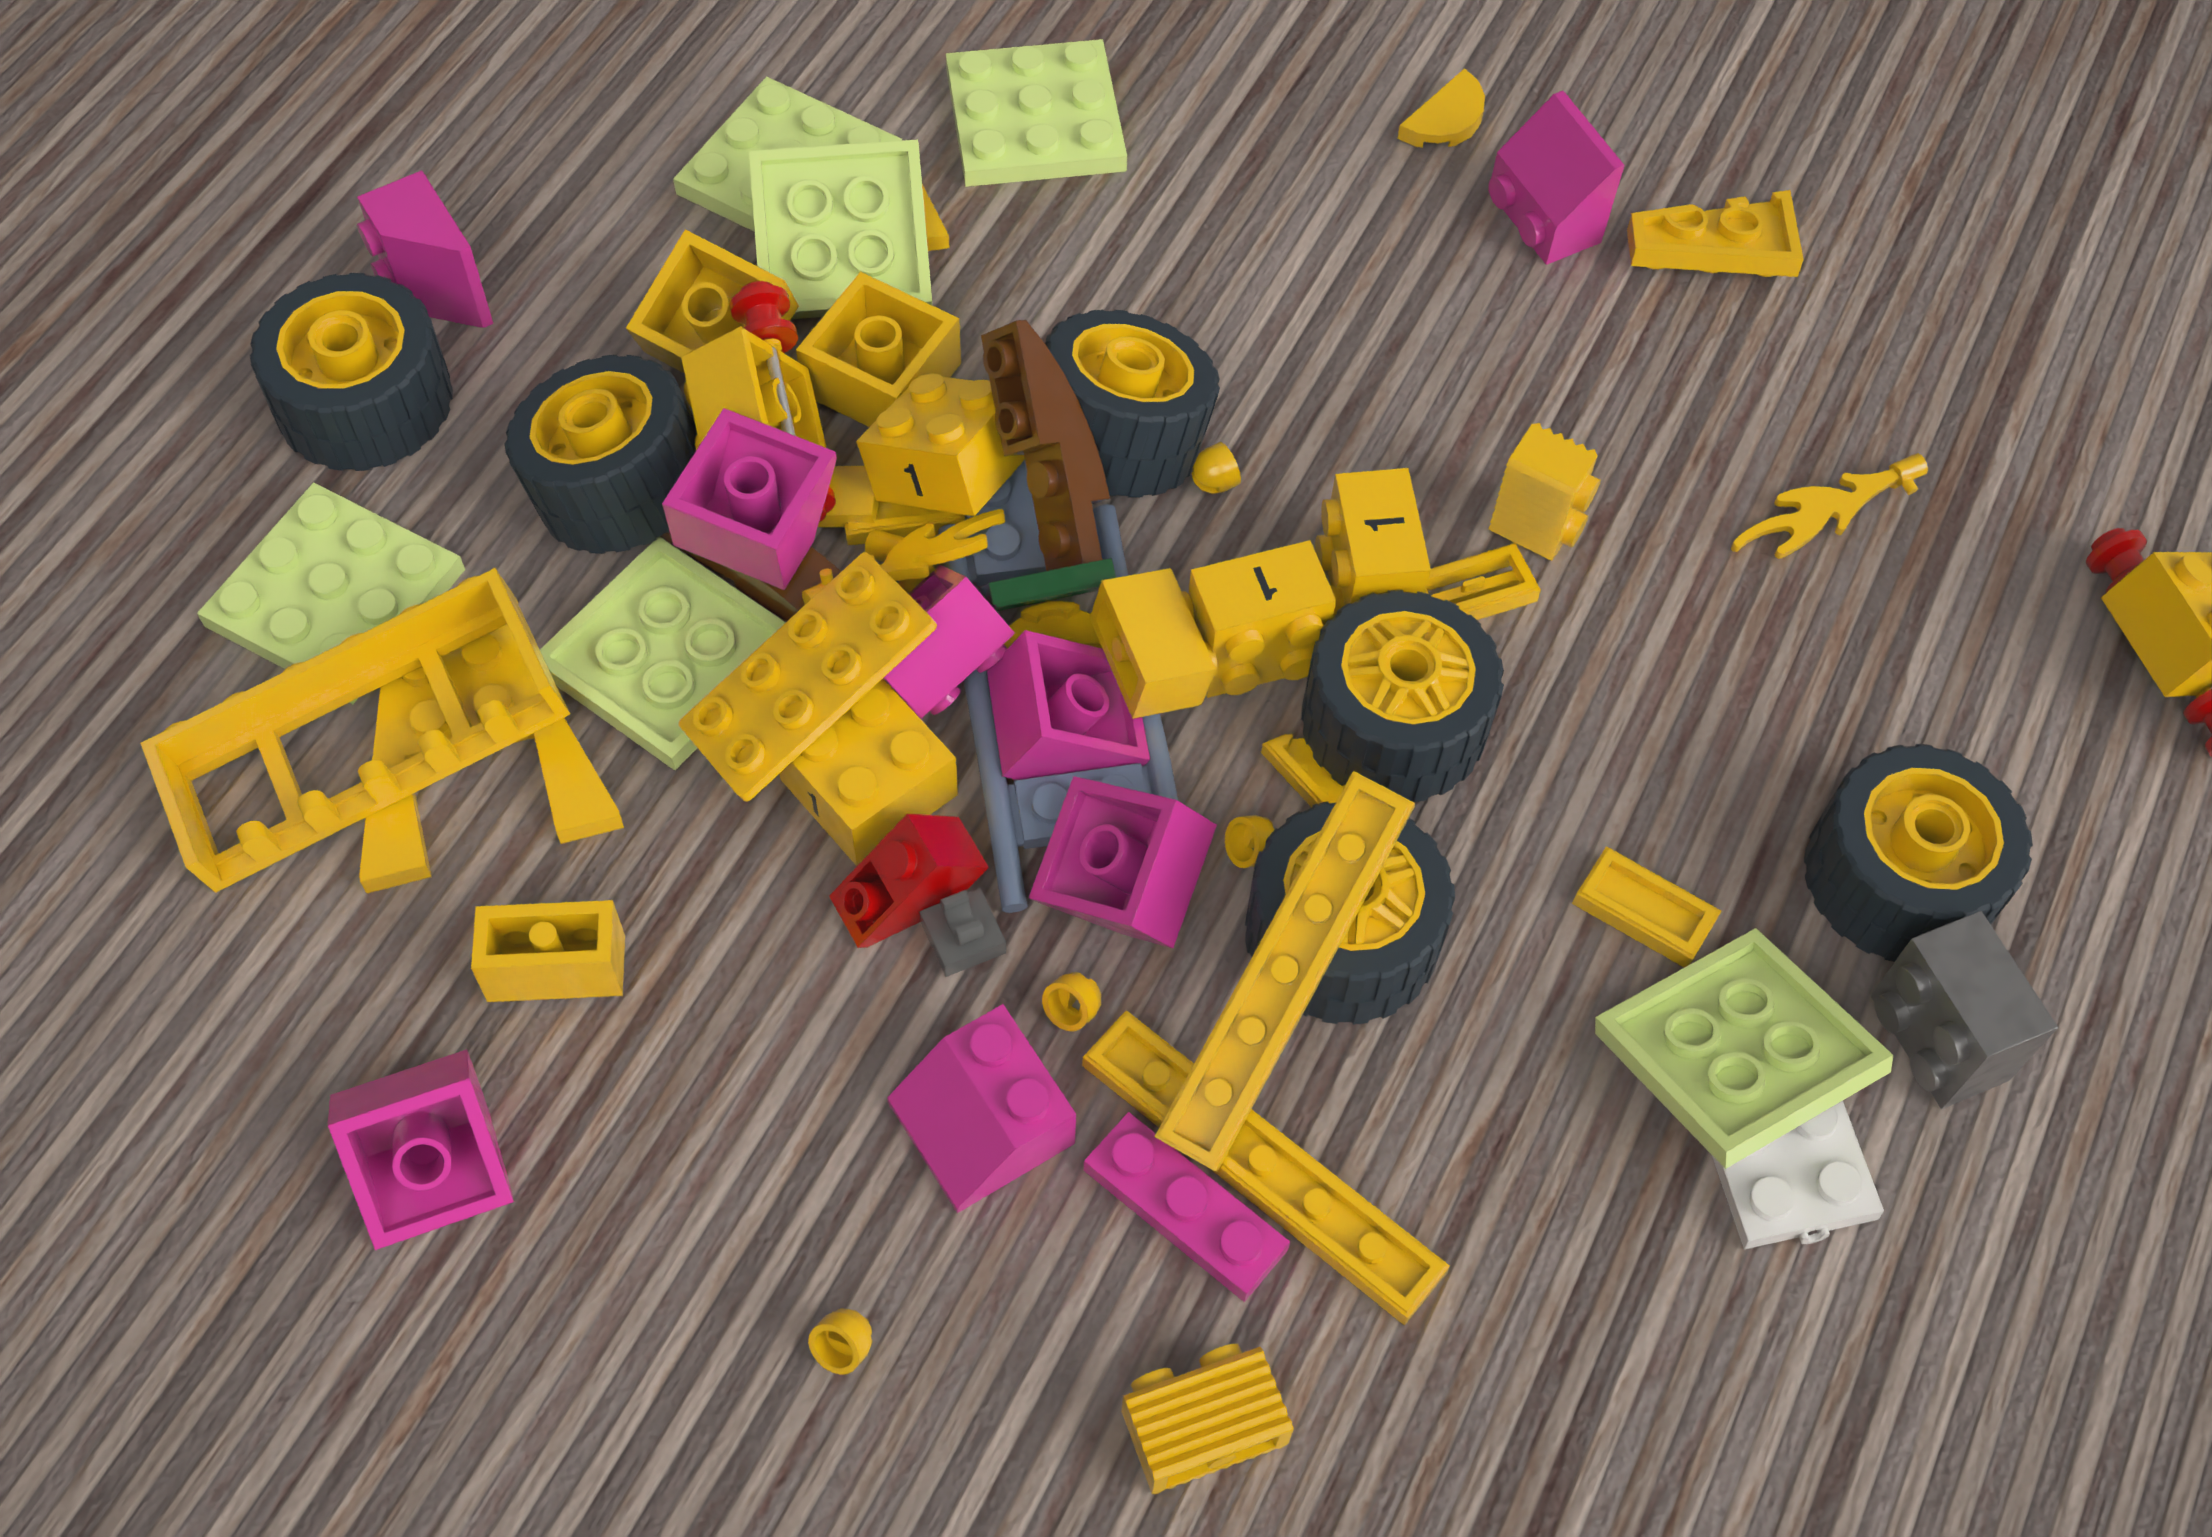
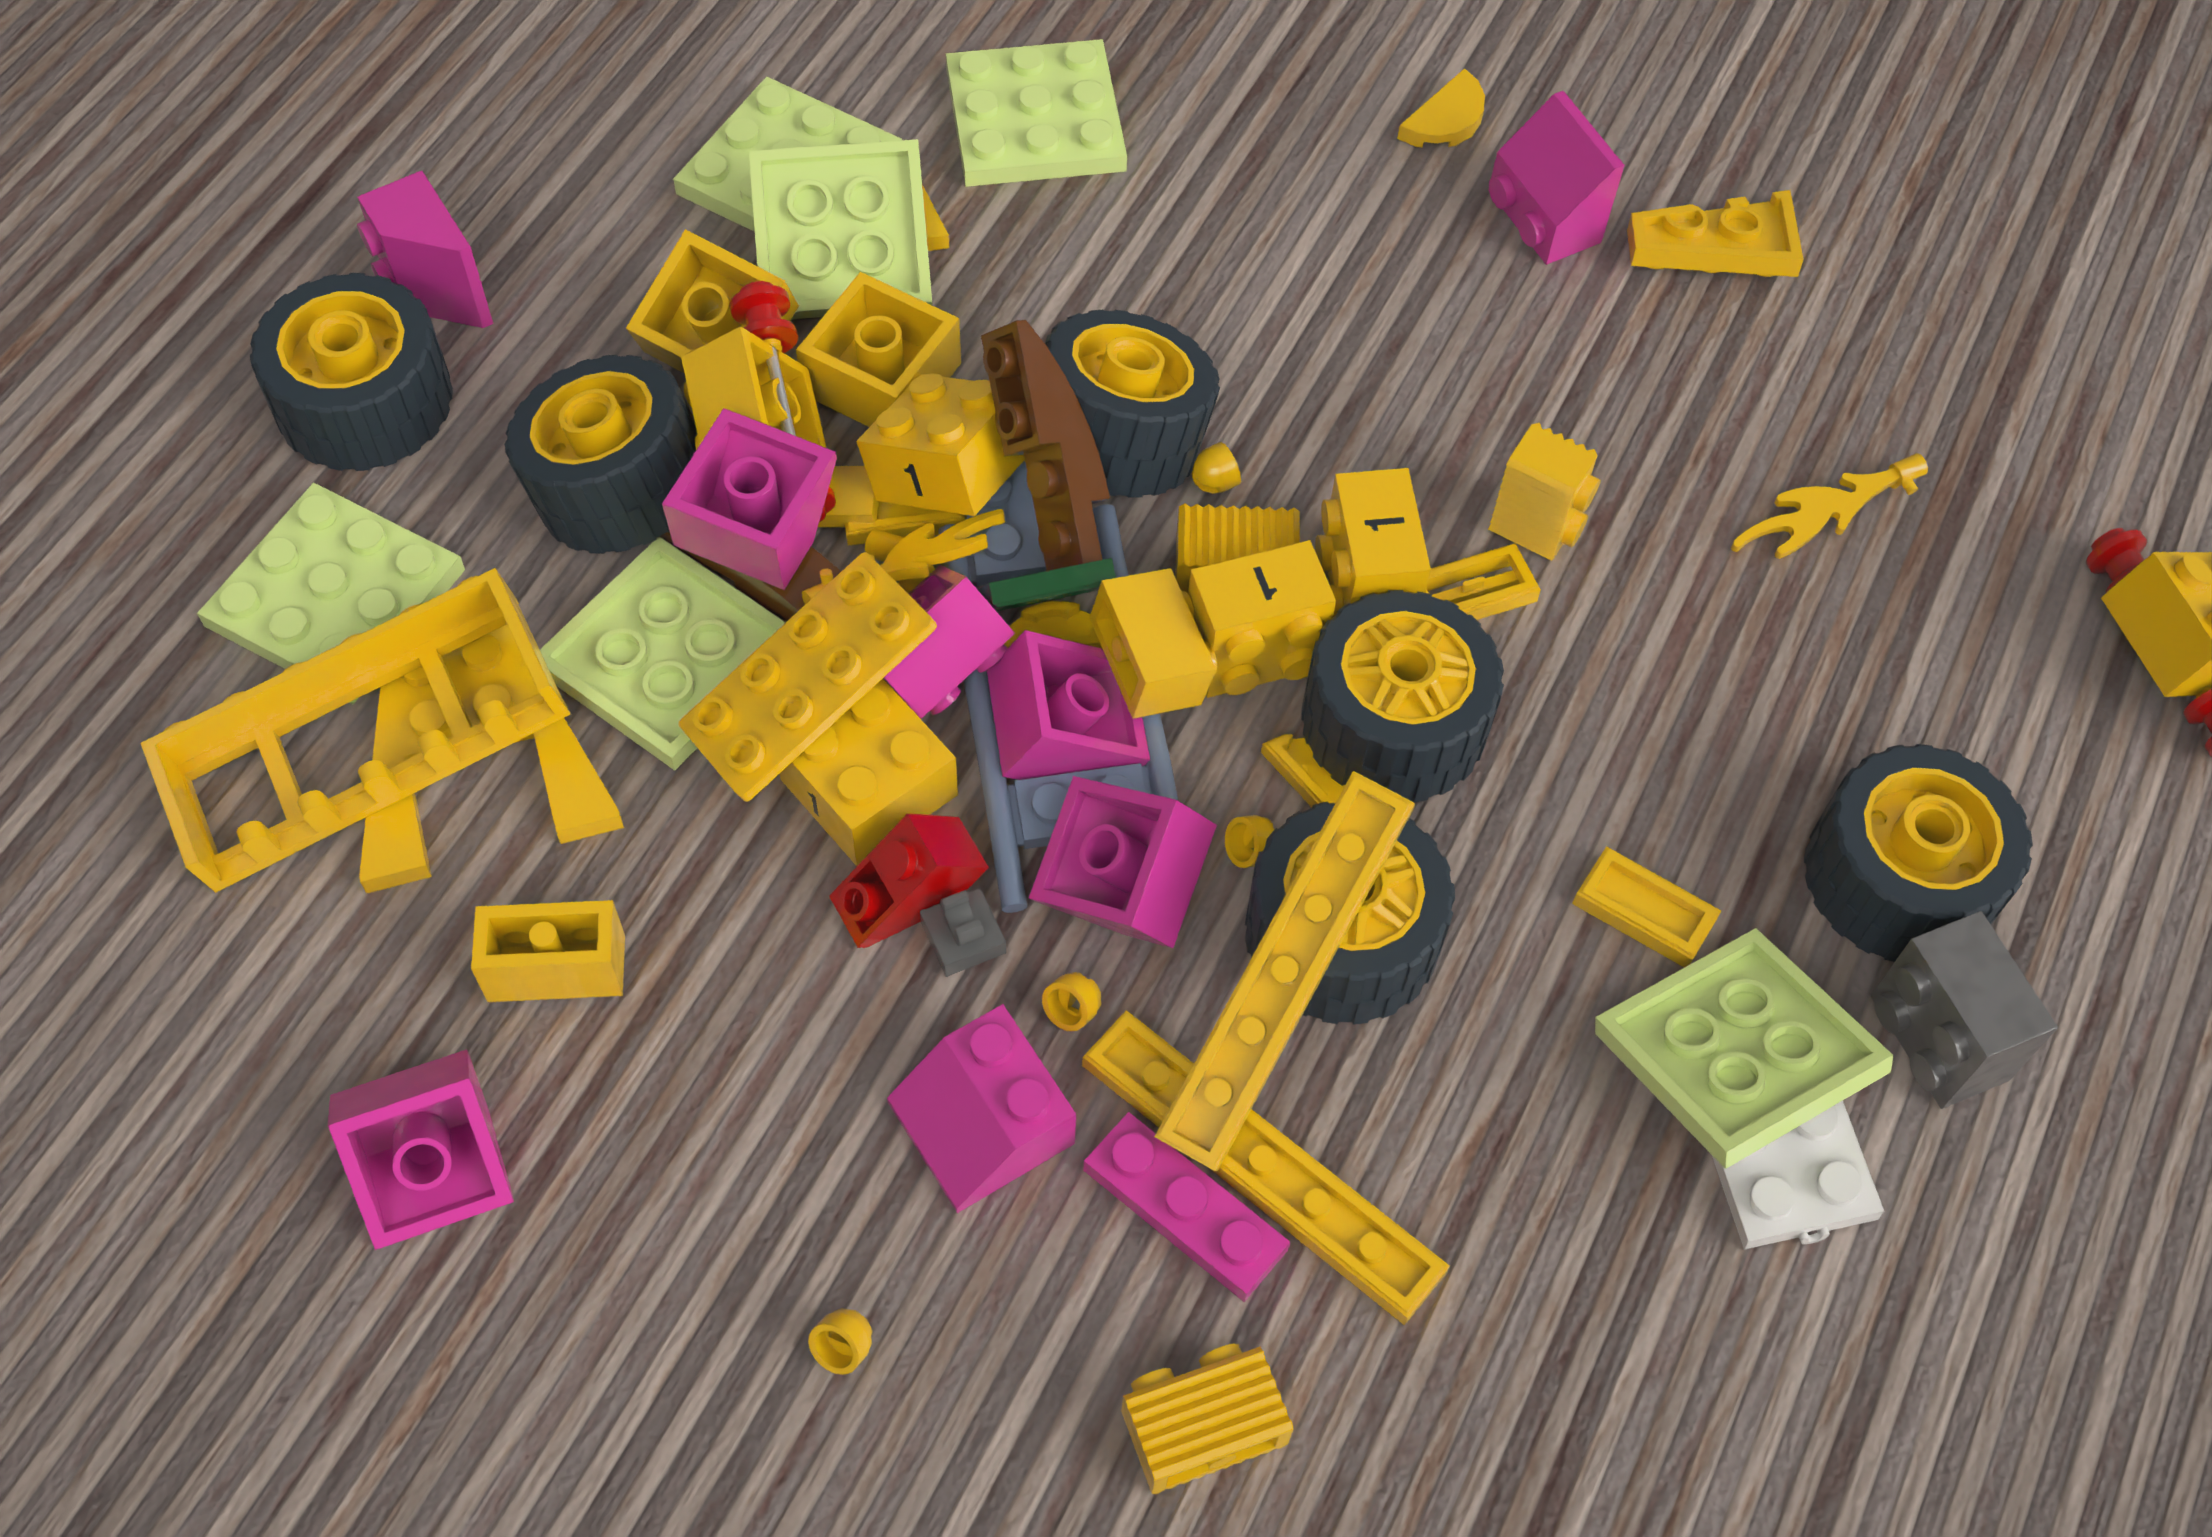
none -> yellow brick [1175,503,1300,593]

